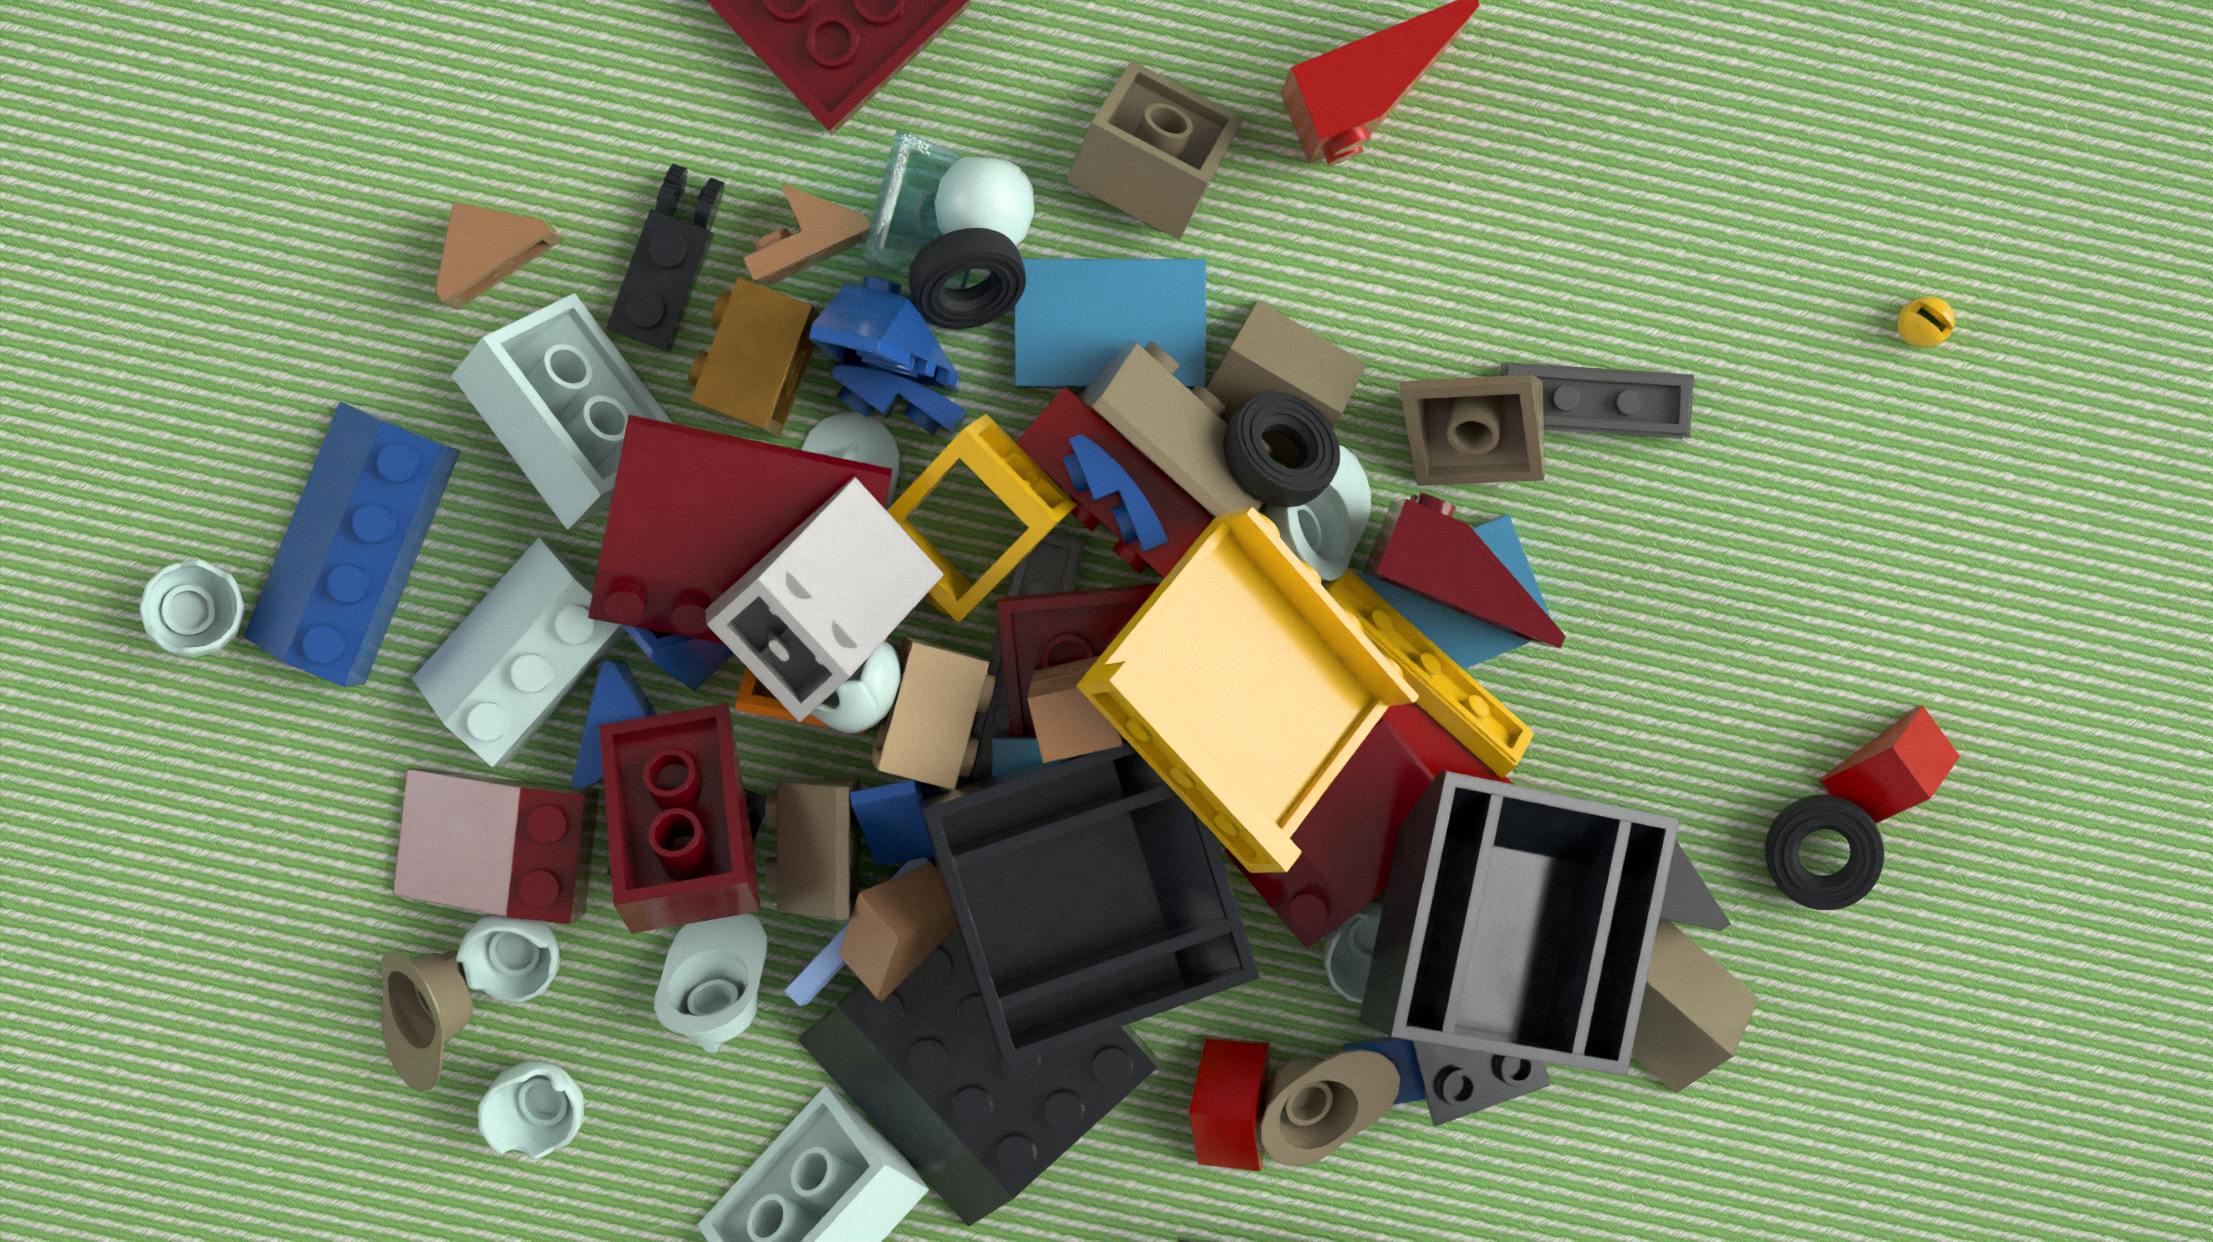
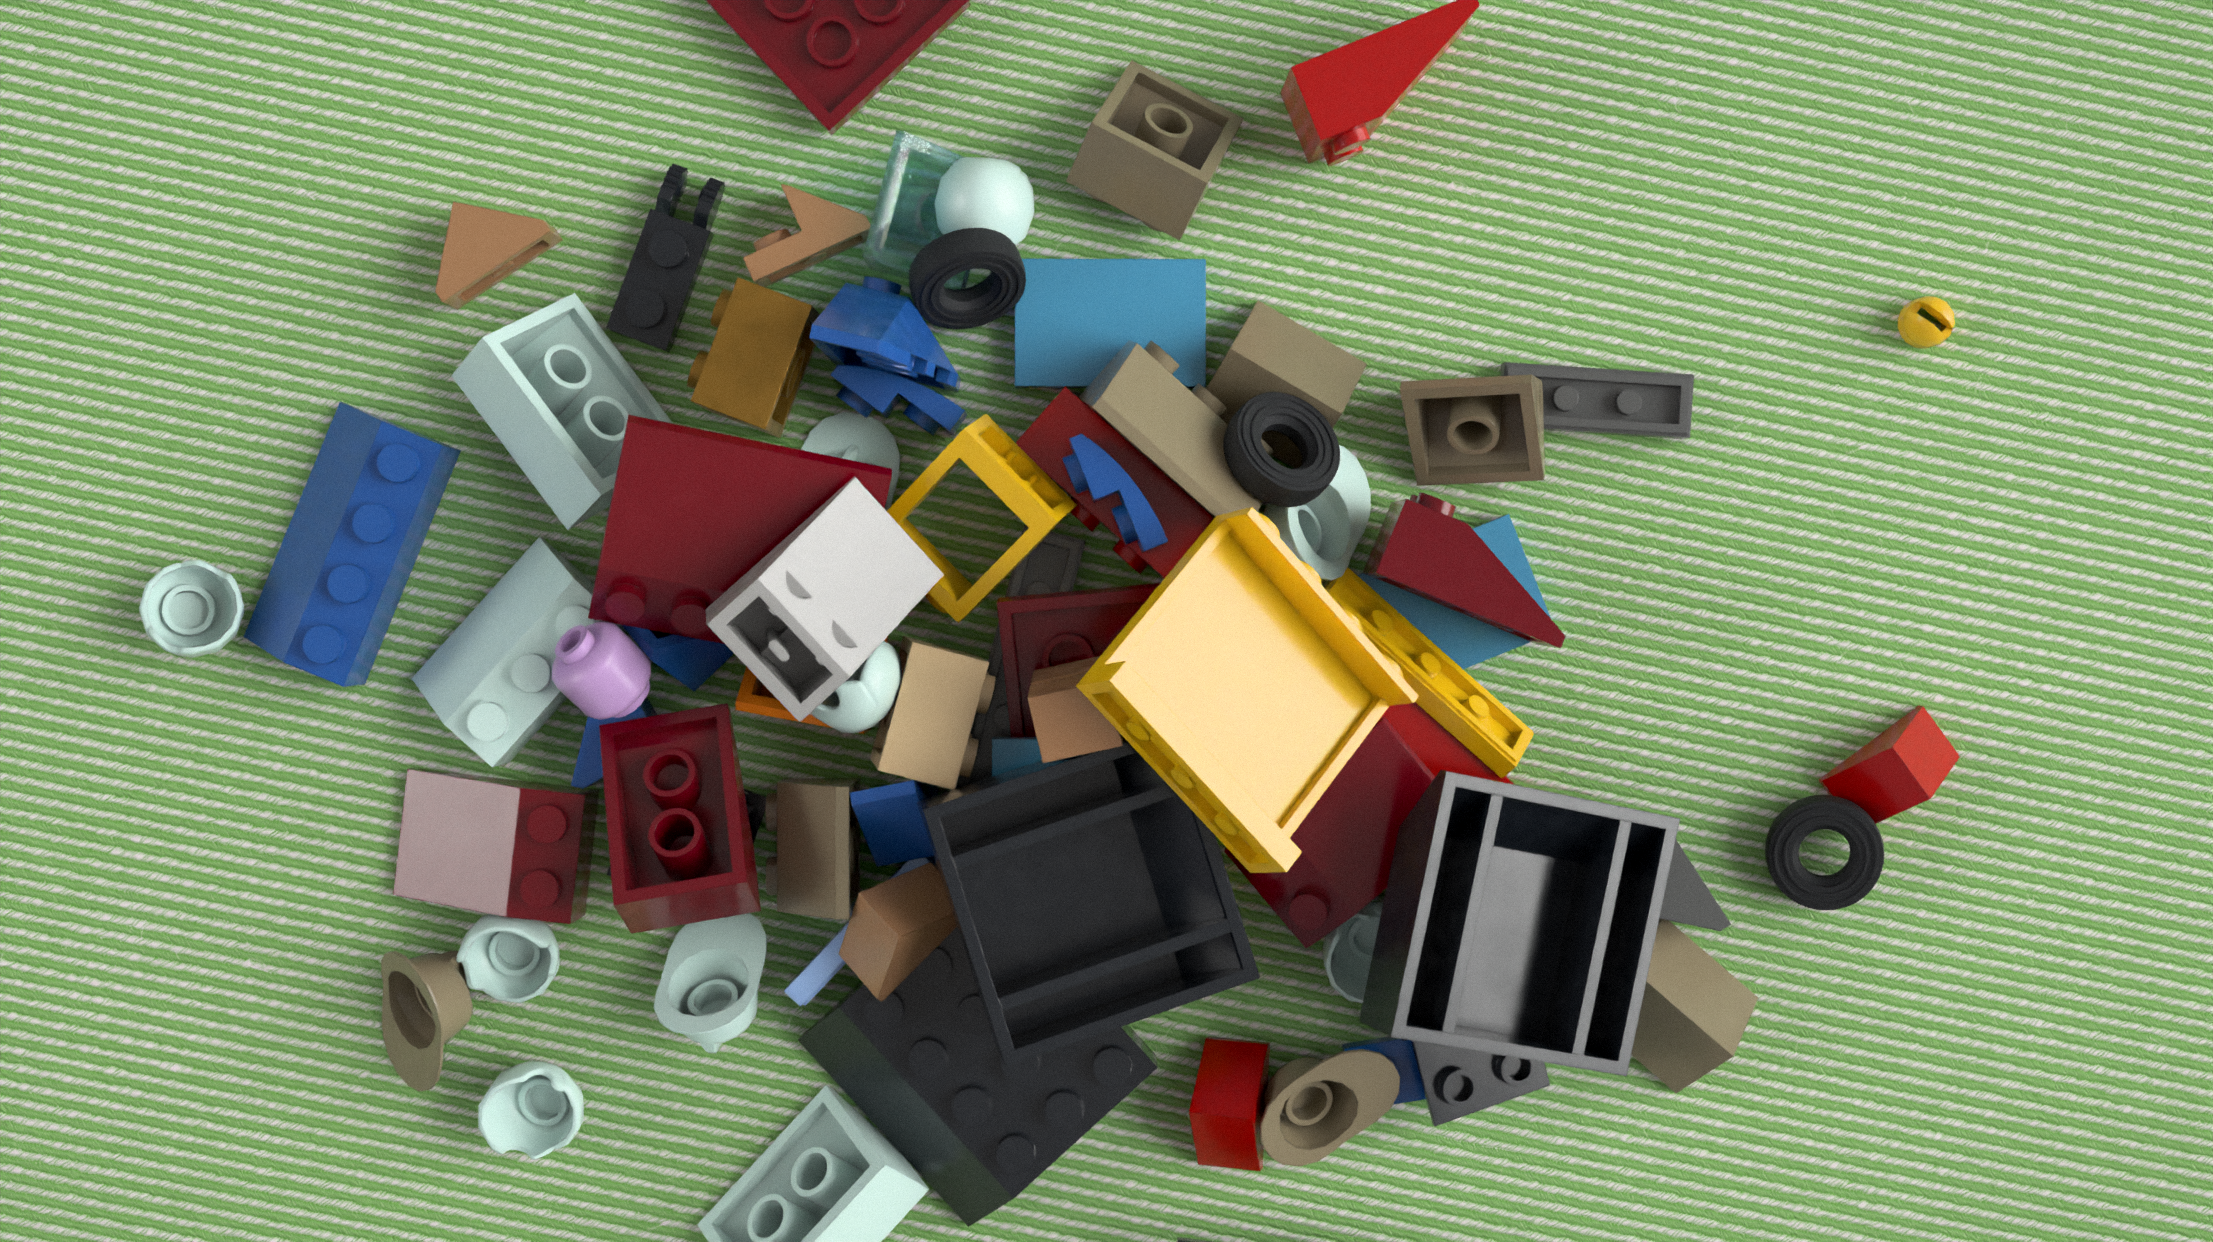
none -> lavender head [552,621,651,720]

